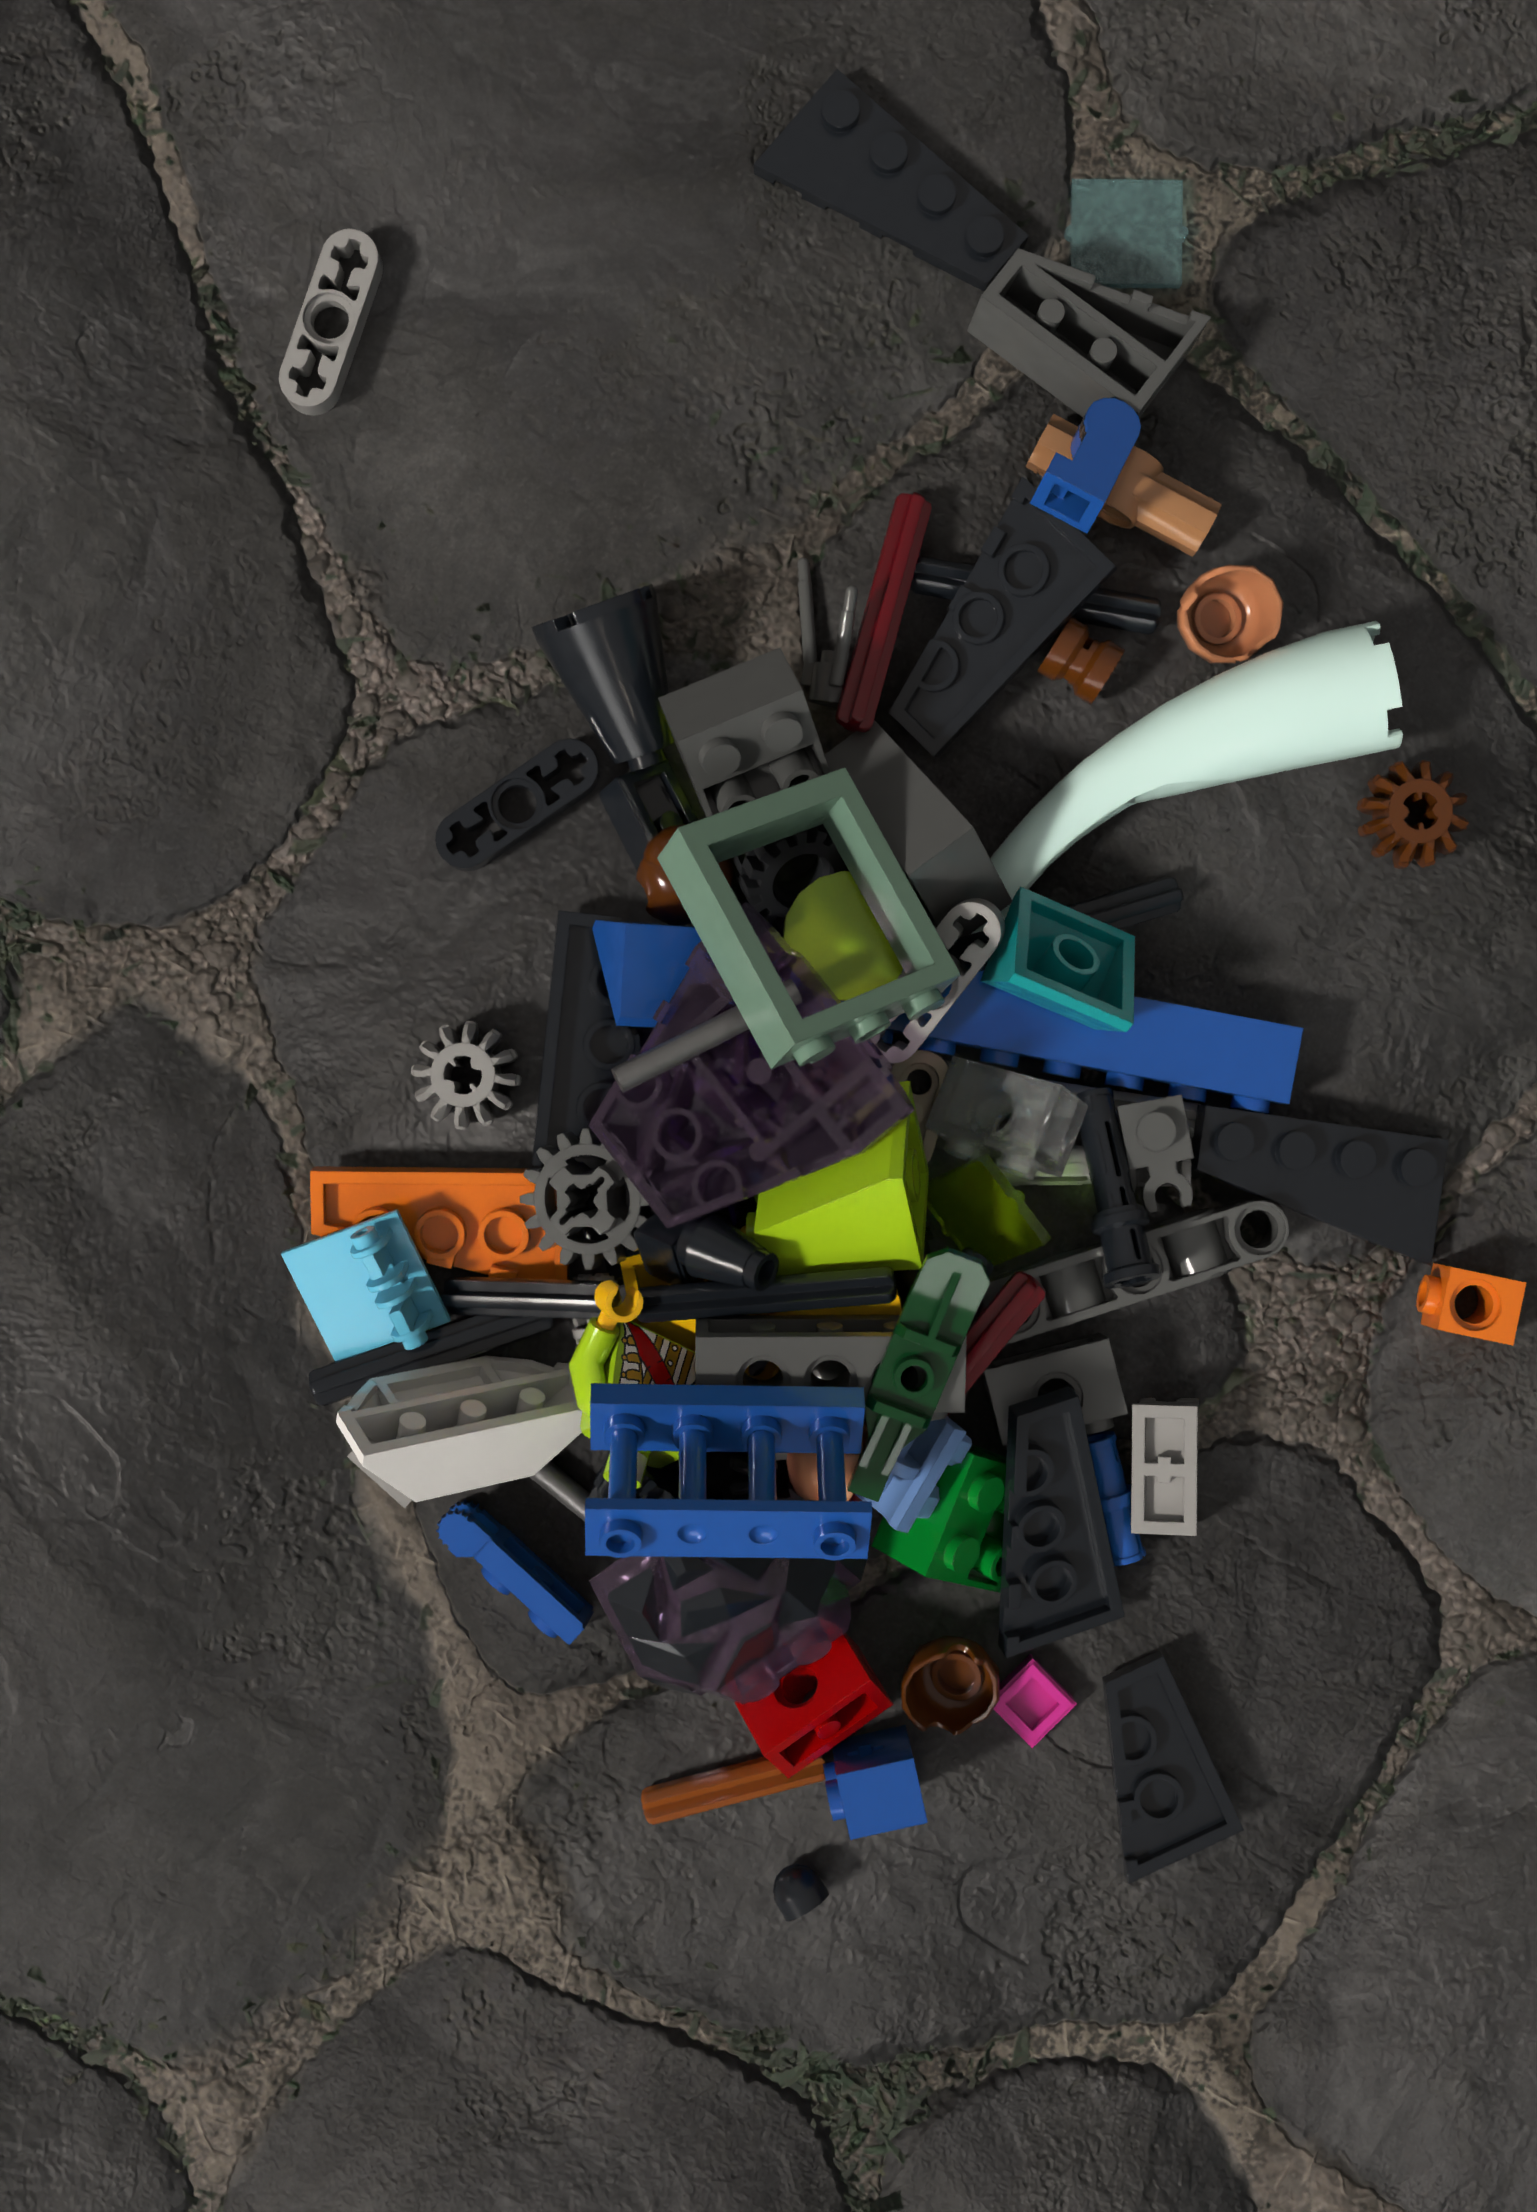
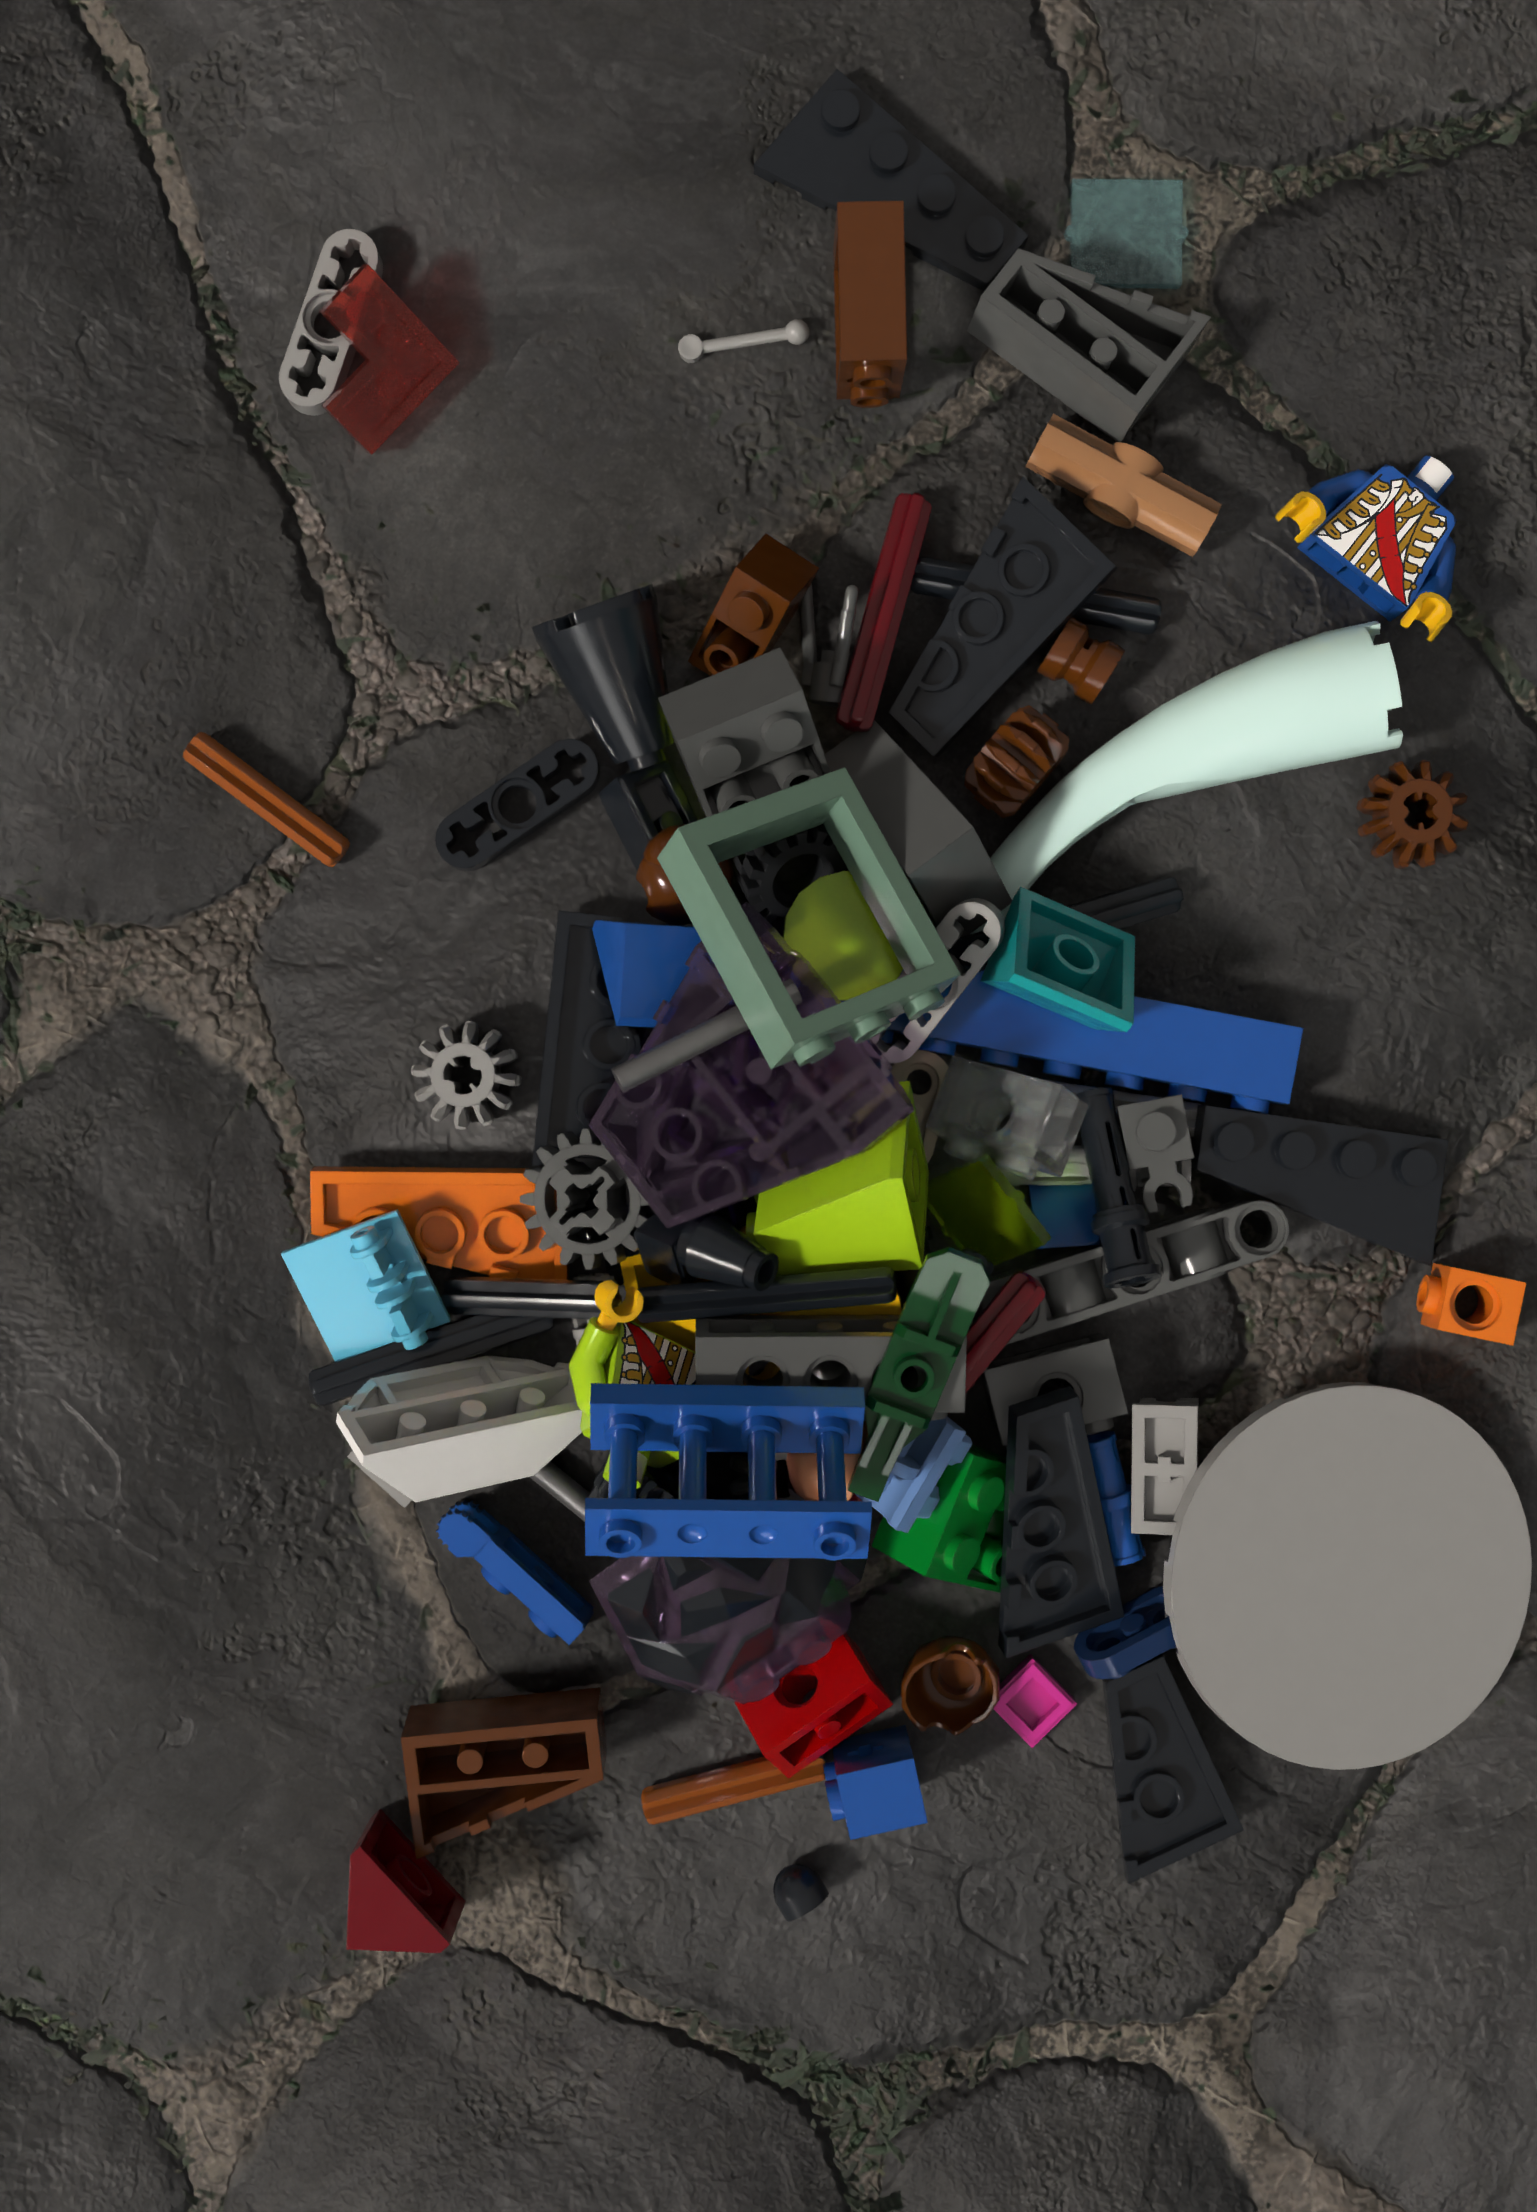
blue leg [1029,398,1141,534] -> none
nougat hair [1177,564,1284,663] -> none
none -> dark orange axle [183,732,350,867]
none -> clear red plate [319,264,460,455]
none -> dark red slope [346,1809,466,1953]
none -> reddish brown wedge [401,1687,607,1859]
none -> light grey hinge [678,319,810,363]
none -> reddish brown slope [688,533,819,676]
none -> reddish brown window [833,201,907,408]
none -> reddish brown gear [964,705,1069,818]
none -> blue slope [1028,1184,1100,1249]
none -> dark blue plate [1074,1586,1177,1679]
none -> light grey tile [1163,1382,1532,1770]
none -> torso [1275,456,1456,642]

